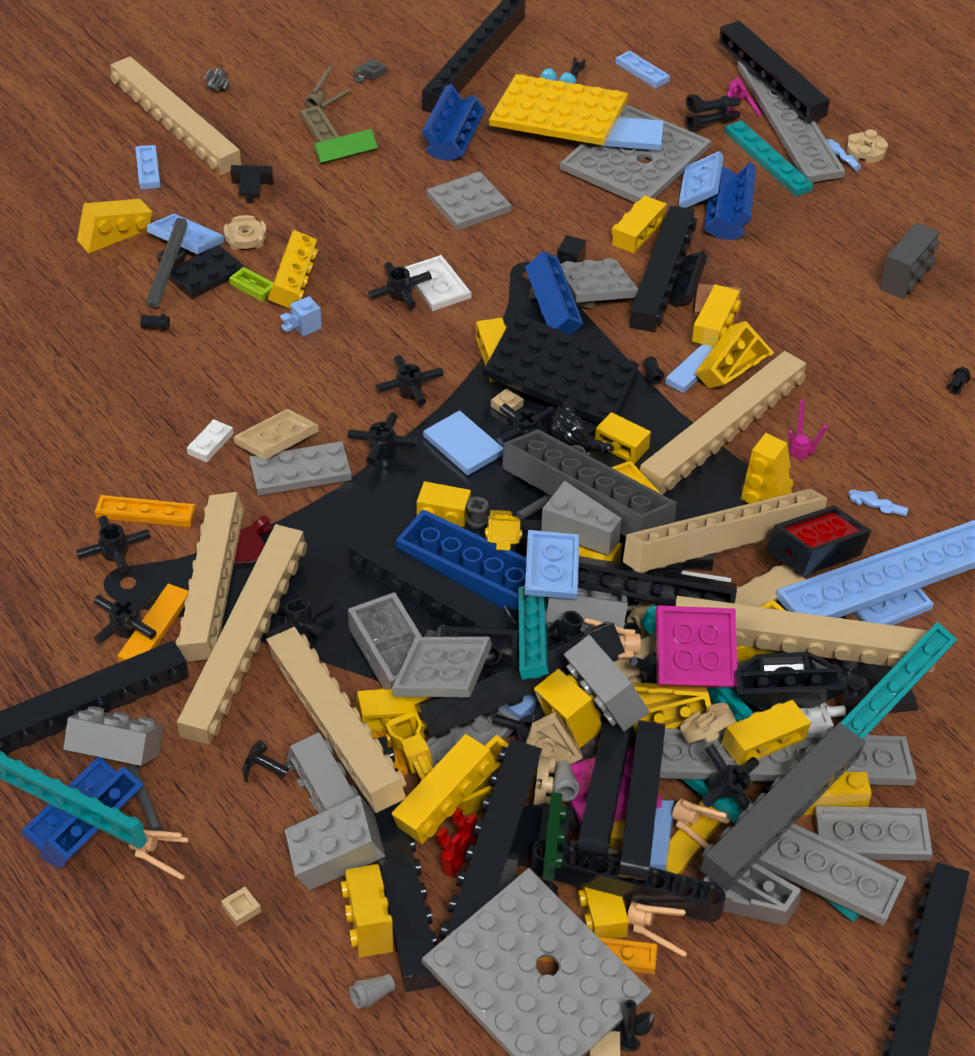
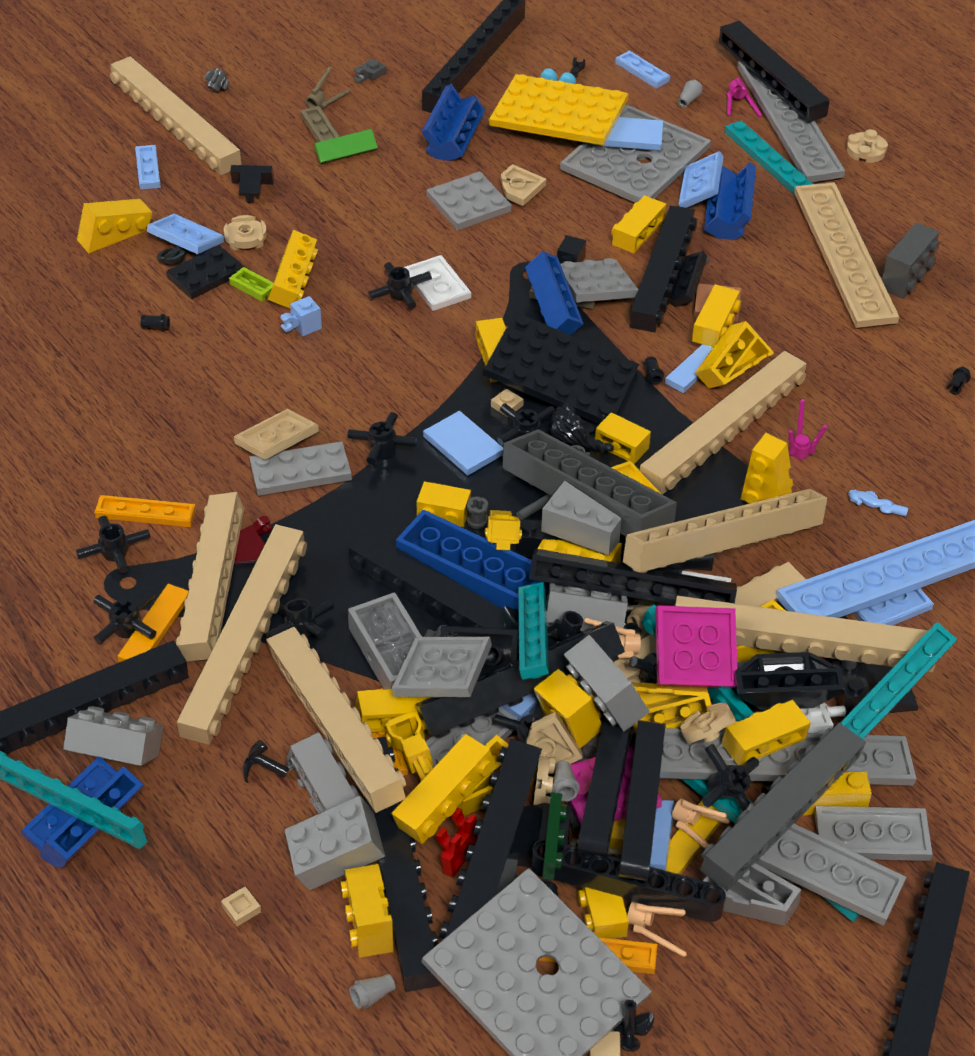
dark grey bar [127,764,162,831] -> none
light nougat plant [129,829,189,880] -> none
dark grey axle [146,218,188,308] -> none
white plate [187,419,234,462] -> none
black bar [376,355,444,406] -> none
light blue tile [524,530,579,600] -> none
black piece [685,94,741,132] -> none
black brick [765,505,871,576] -> none
light blue animal [826,139,861,171] -> none
none -> tan plate [501,164,546,206]
none -> light grey cone [677,80,703,108]
none -> tan plate [794,182,899,328]

